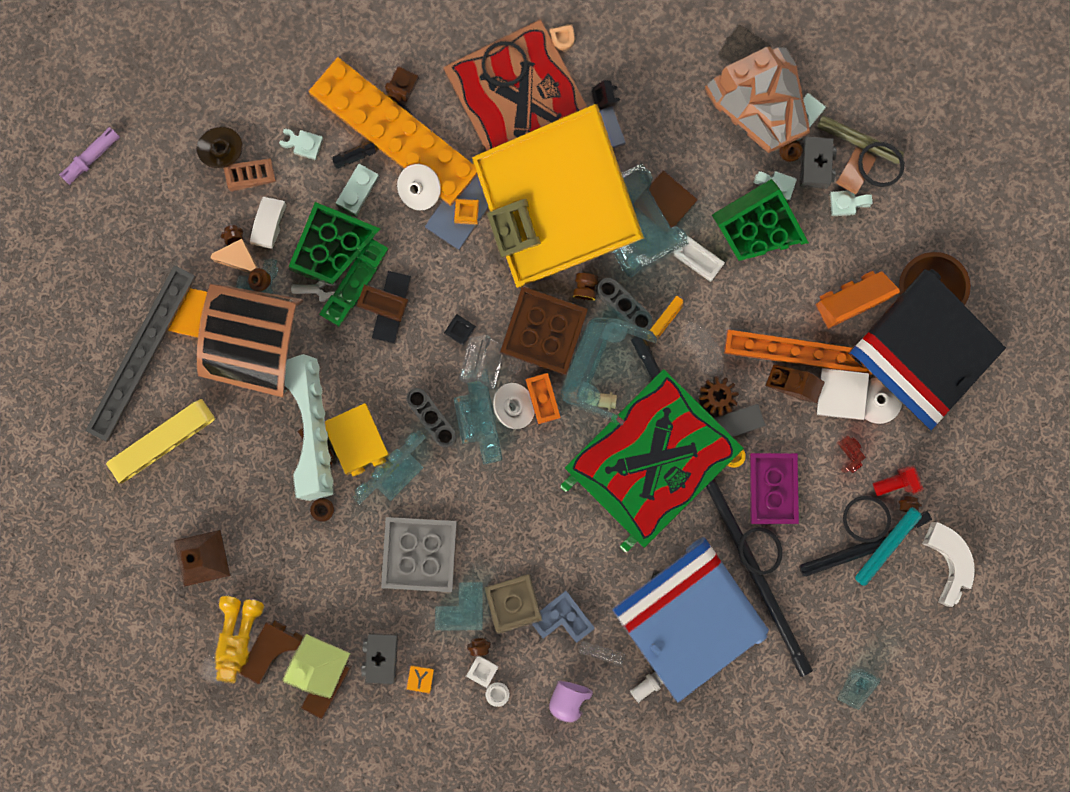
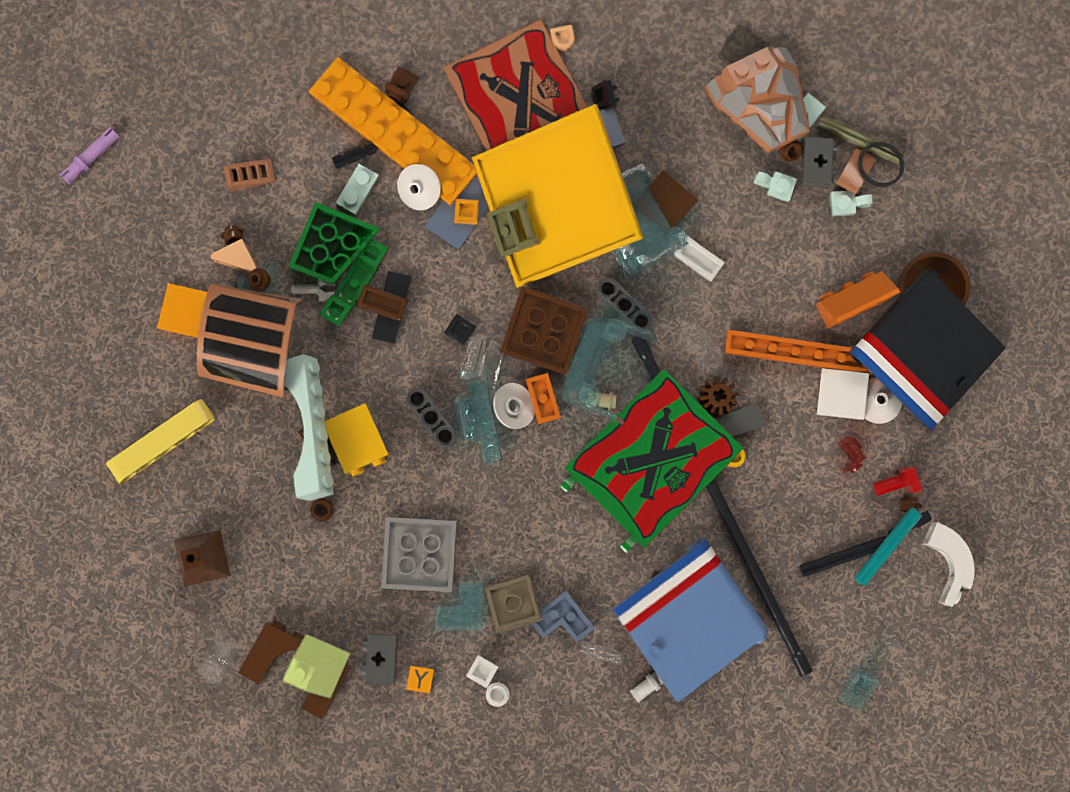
dark grey plate [85,265,196,442] -> none
dark brown dish [196,127,243,168] -> none
yellow piece [215,596,264,683] -> none
white slope [250,197,286,249] -> none
light aqua plate [279,129,323,160] -> none
clear light blue bracket [353,430,426,505] -> none
reddish brown plate [467,638,491,656] -> none
black piece [482,41,528,87] -> none
lavender helmet [549,681,593,722] -> none
reddish brown wheel [573,273,599,301] -> none
light orange tile [648,296,684,341] -> none
green wedge [712,179,809,261] -> none
black piece [738,527,783,575] -> none
magenta plate [750,453,799,524] -> none
reddish brown slope [765,364,825,403] -> none
black piece [843,496,891,542] -> none

